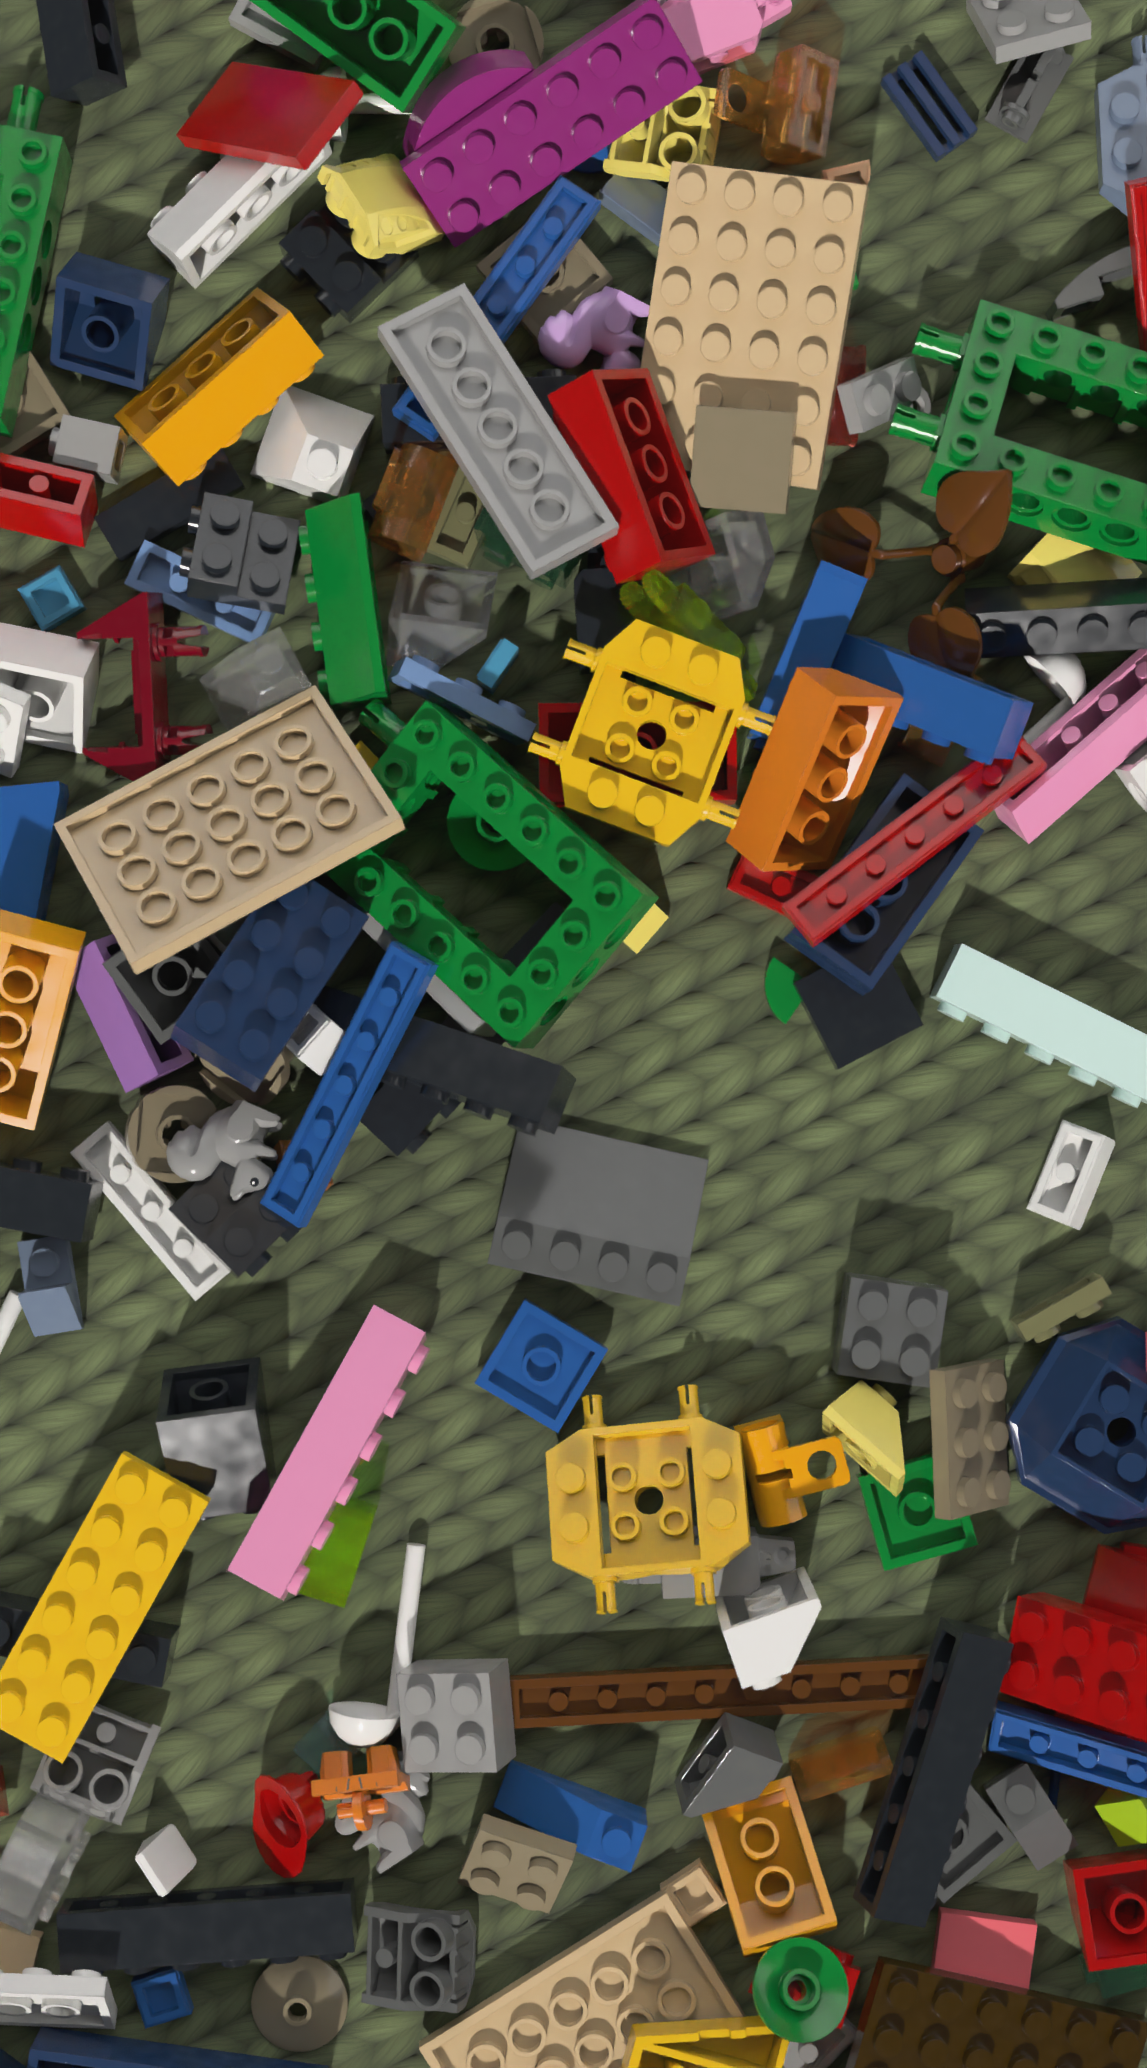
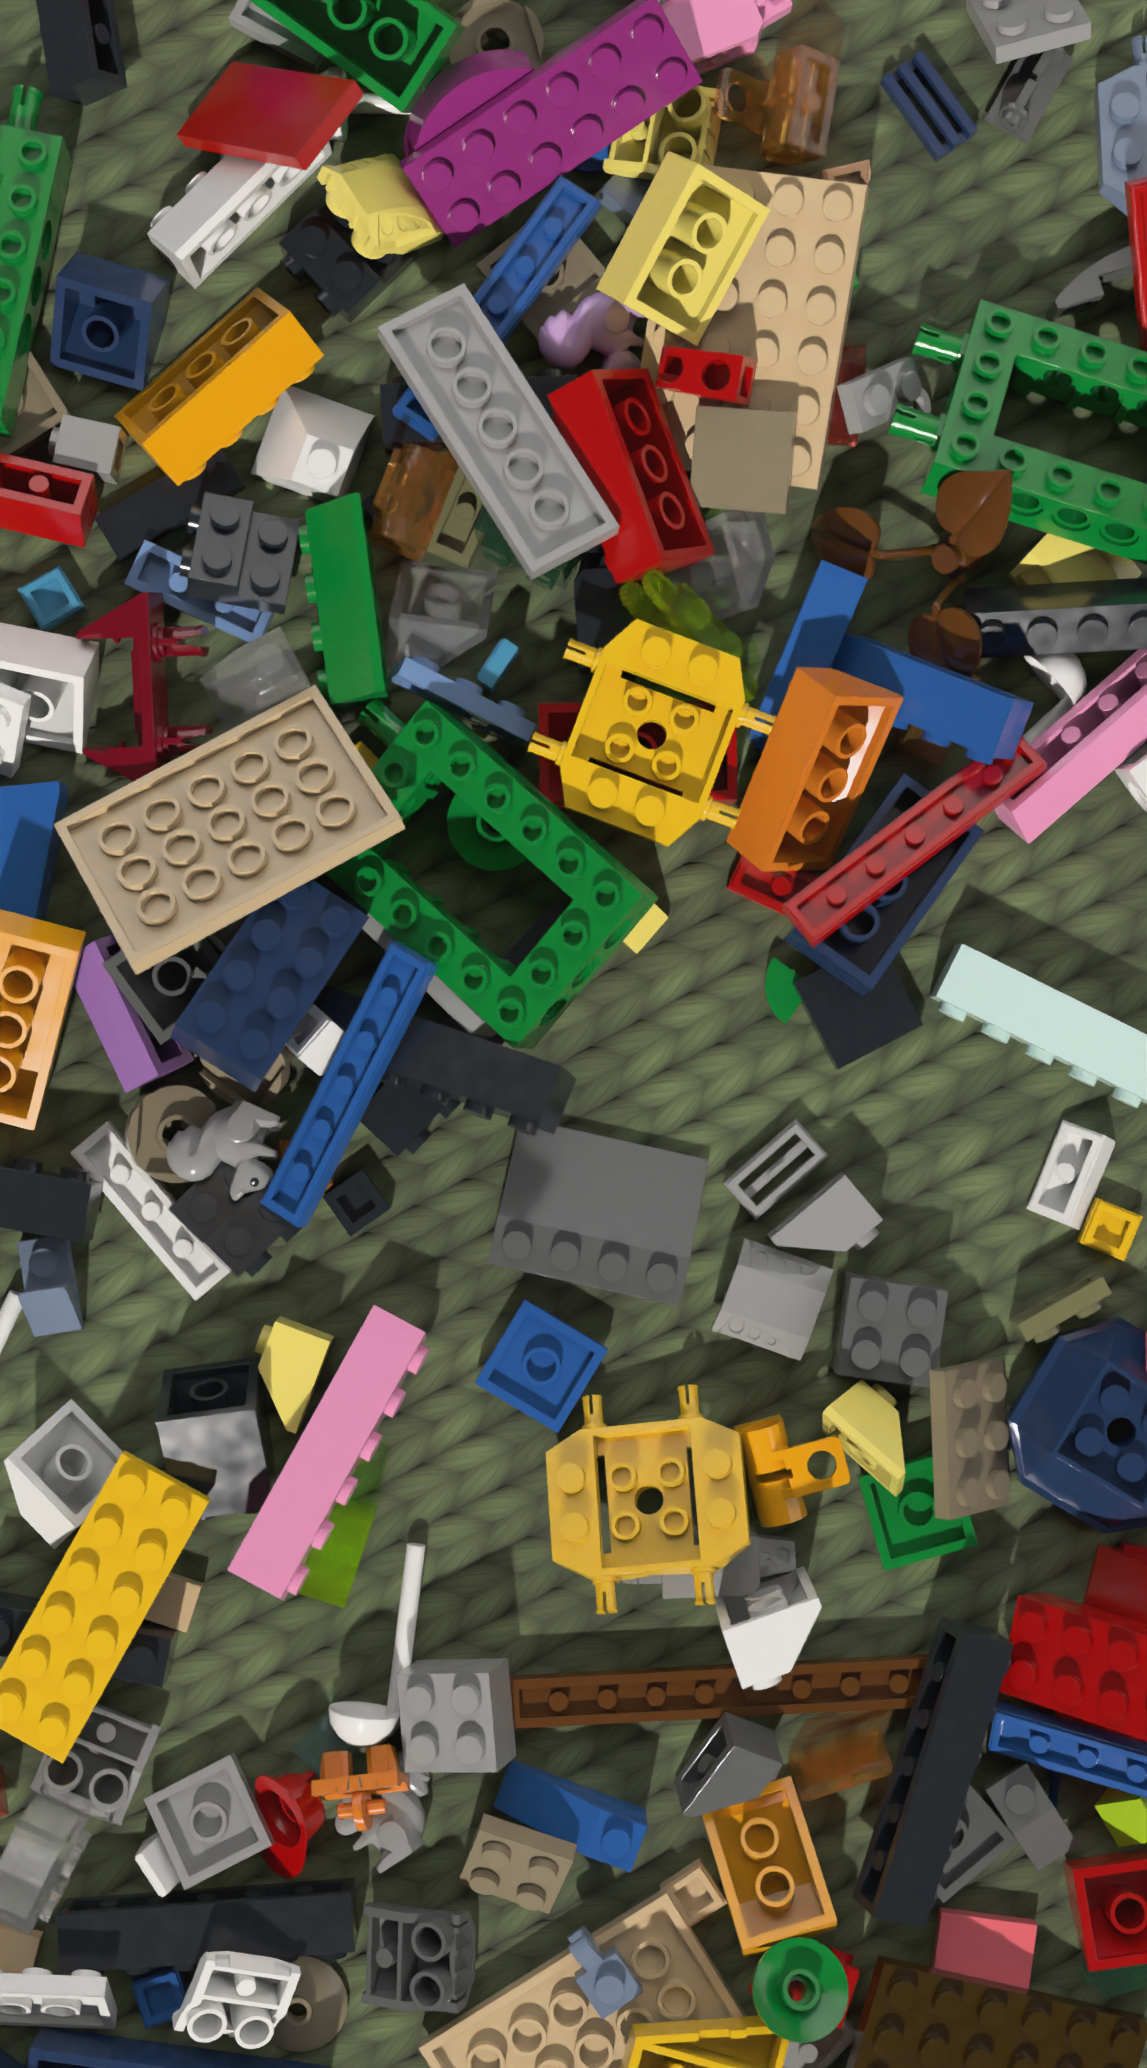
none -> white slope [4,1399,123,1549]
none -> tan tile [144,1572,204,1633]
none -> light grey plate [144,1753,276,1890]
none -> white slope [172,1951,301,2049]
none -> light yellow slope [255,1316,334,1434]
none -> black tile [323,1168,391,1237]
none -> sand blue plate [568,1925,643,2020]
none -> light yellow slope [596,151,770,346]
none -> red leg [655,346,757,407]
none -> light grey slope [710,1237,833,1361]
none -> light grey tile [723,1119,828,1220]
none -> light grey slope [767,1173,883,1252]
none -> yellow tile [1077,1197,1143,1261]

